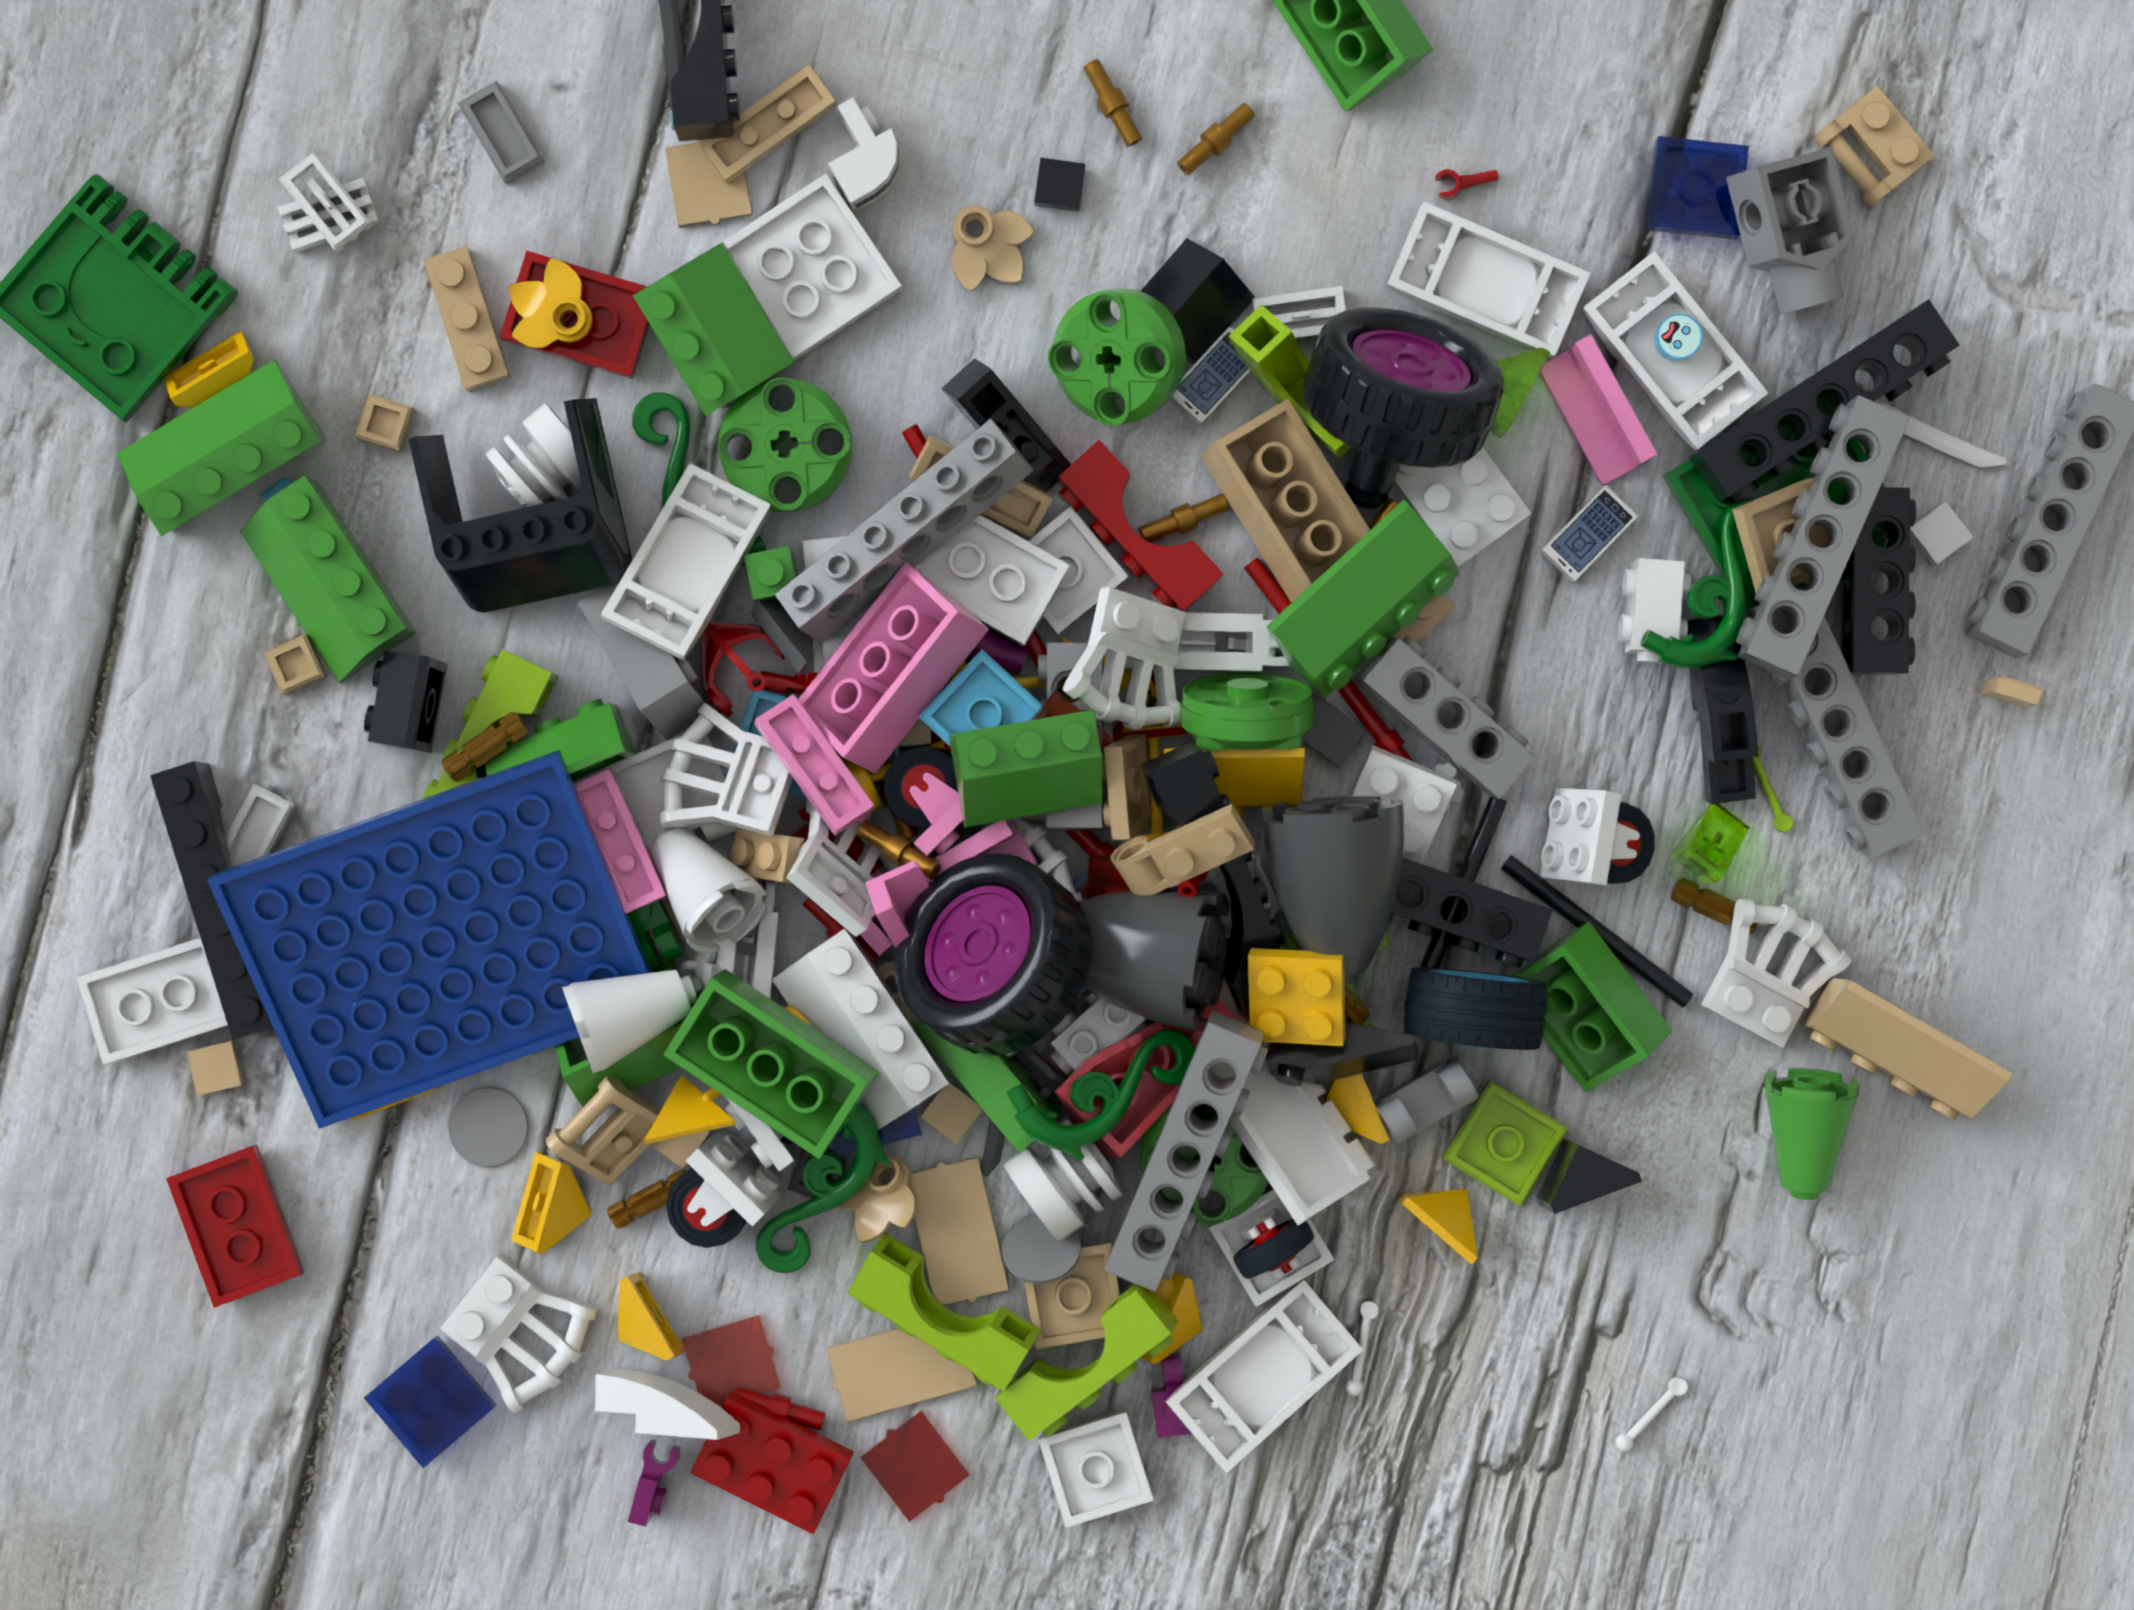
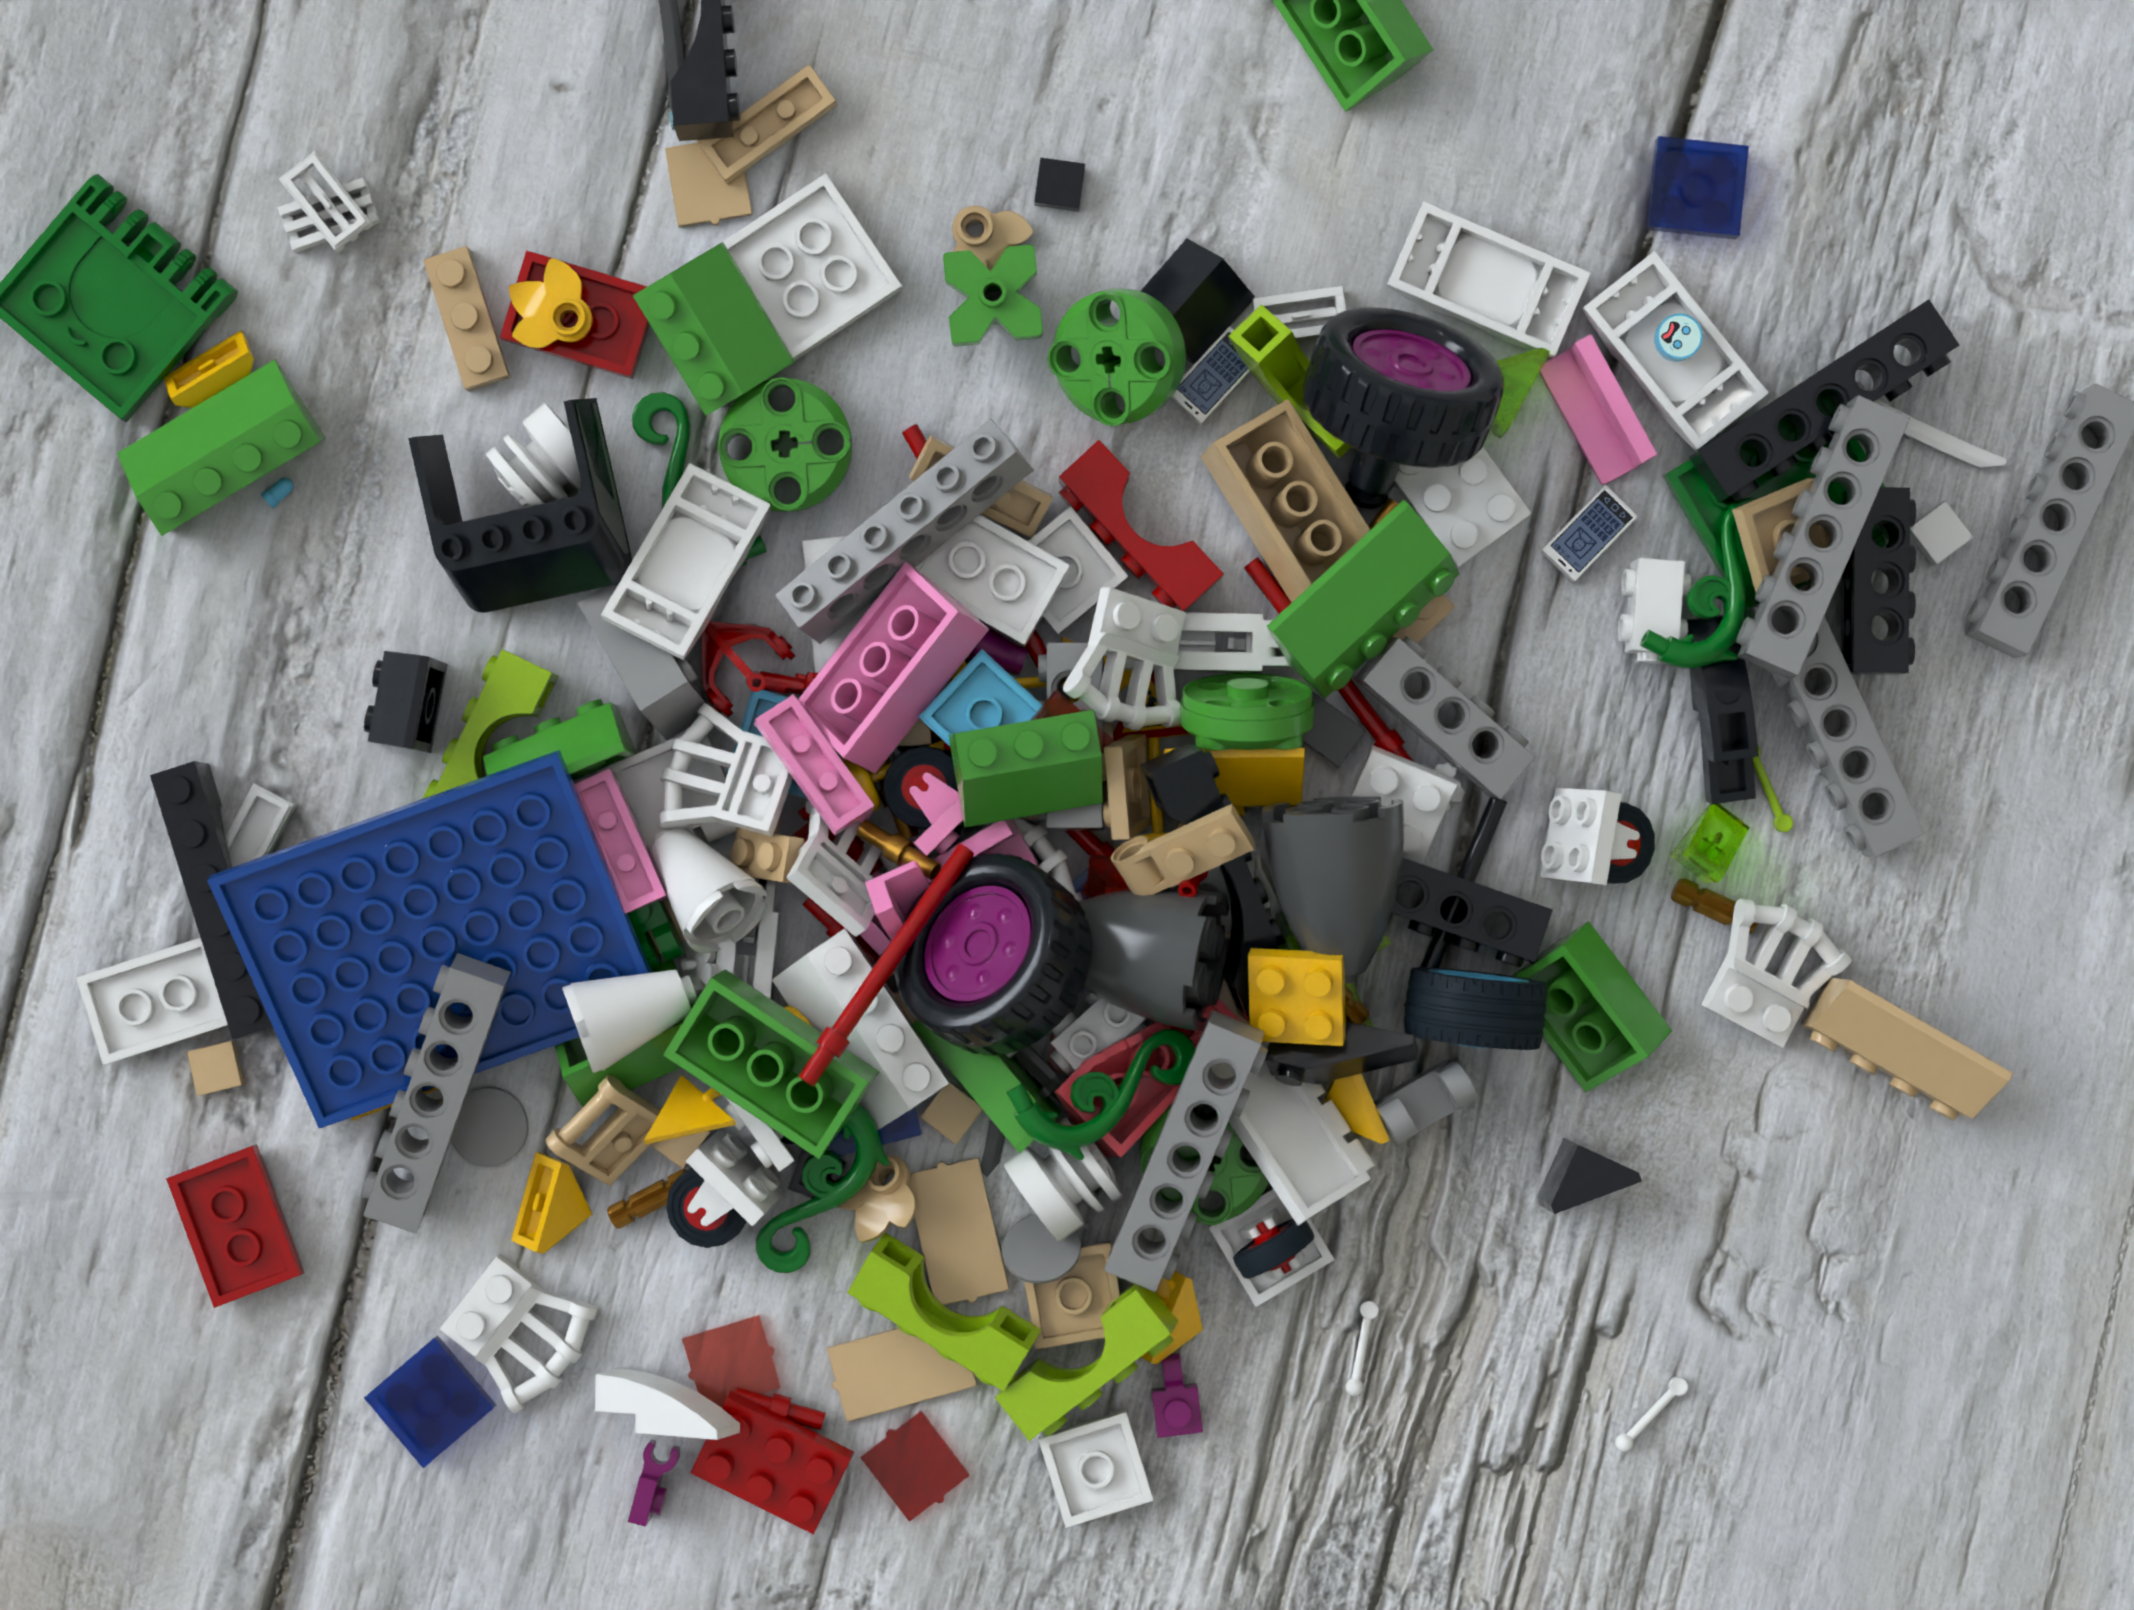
bright green slope [240,475,417,683] -> none
tan tile [264,634,327,695] -> none
tan tile [355,394,415,453] -> none
pearl gold axle [441,712,528,782] -> none
light grey tile [458,80,545,184] -> none
yellow slope [617,1272,686,1361] -> none
bright green brick [744,546,798,604] -> none
dark grey tile [750,600,813,673] -> none
white brick [828,97,900,213] -> none
black slope [941,358,1071,492] -> none
pearl gold bar [1083,59,1143,147] -> none
pearl gold bar [1138,493,1229,542] -> none
white slope [1165,1279,1363,1473] -> none
pearl gold bar [1177,103,1255,176] -> none
yellow slope [1397,1188,1478,1265] -> none
red hand [1435,169,1498,201] -> none
lime tile [1441,1080,1569,1206] -> none
black piece [1500,855,1694,1008] -> none
light grey brick [1726,146,1854,314] -> none
bright green cone [1764,1068,1859,1200] -> none
tan plate [1813,86,1935,208] -> none
tan tile [1981,675,2043,708] -> none
none -> light grey brick [361,953,511,1234]
none -> red bar [798,843,974,1087]
none -> bright green plant [943,244,1043,347]

